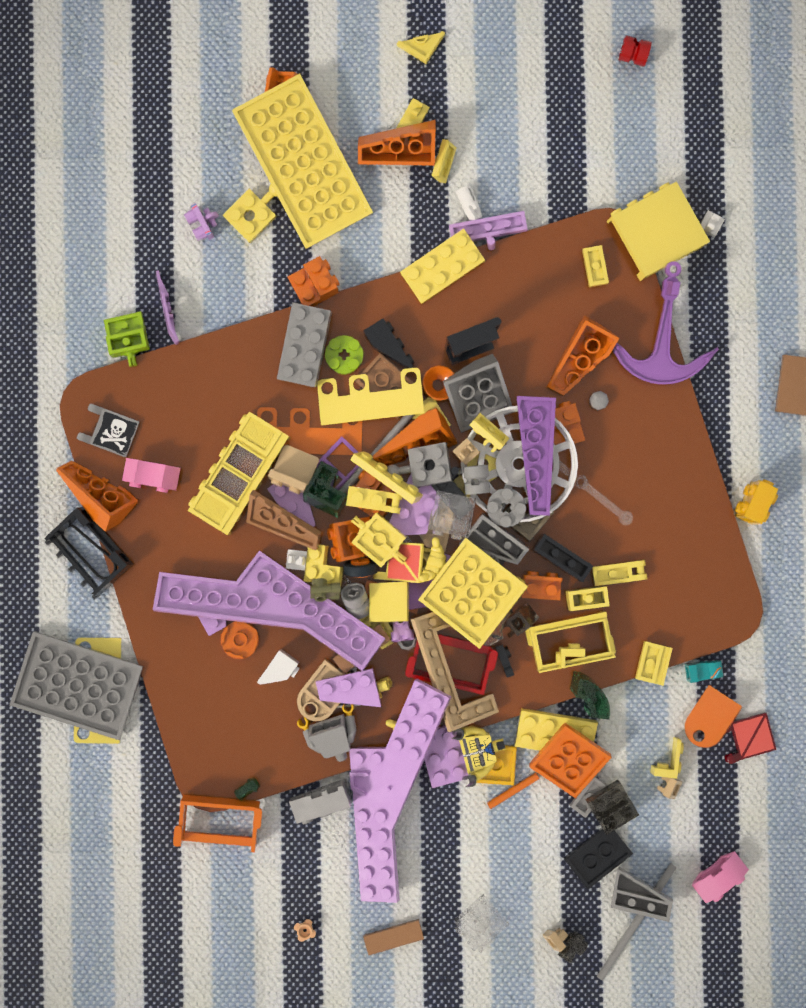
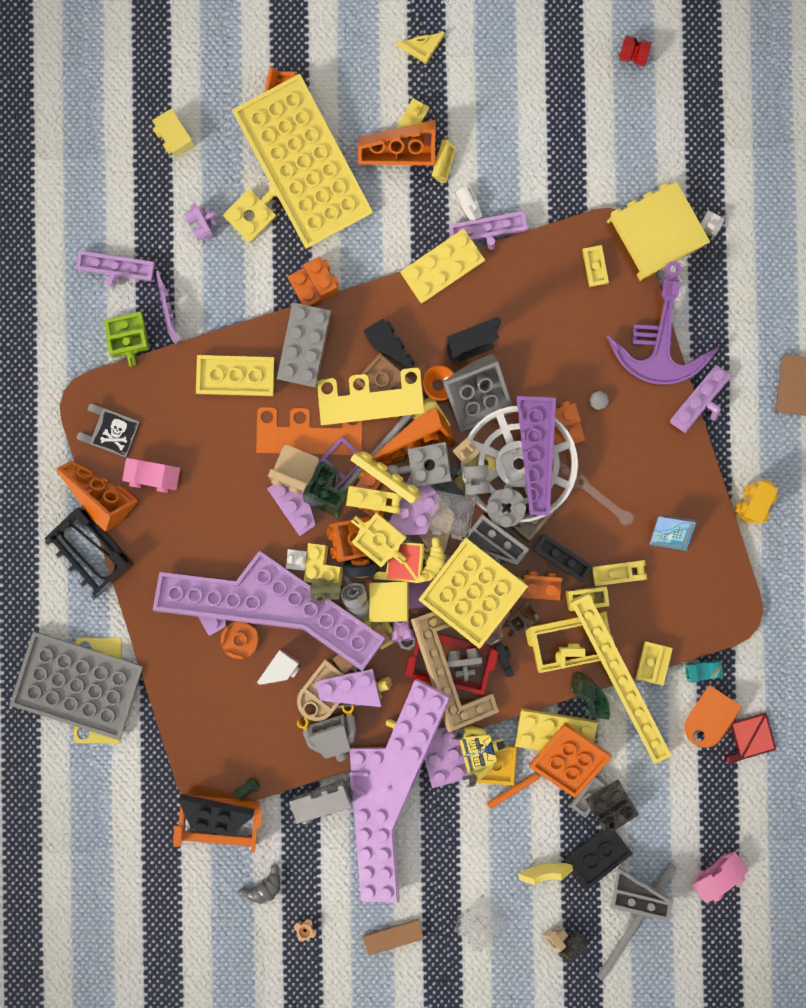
light yellow window [188,412,291,535] -> none
medium nougat wing [246,490,321,551] -> none
lime plate [325,335,364,375] -> none
light yellow plate [470,413,509,453] -> none
orange wedge [547,316,619,396] -> none
light yellow bracket [650,737,684,778] -> none
tan tile [657,777,682,799] -> none
none -> lavender plate [76,250,155,289]
none -> light yellow brick [152,108,194,158]
none -> black wing [178,794,255,836]
none -> light yellow plate [196,355,275,396]
none -> flat silver piece [238,864,281,904]
none -> light grey hips [447,648,482,682]
none -> light yellow tile [519,863,573,885]
none -> light yellow plate [570,592,672,764]
none -> medium lavender tile [632,324,672,346]
none -> piece [649,514,697,551]
none -> lavender plate [670,365,732,433]

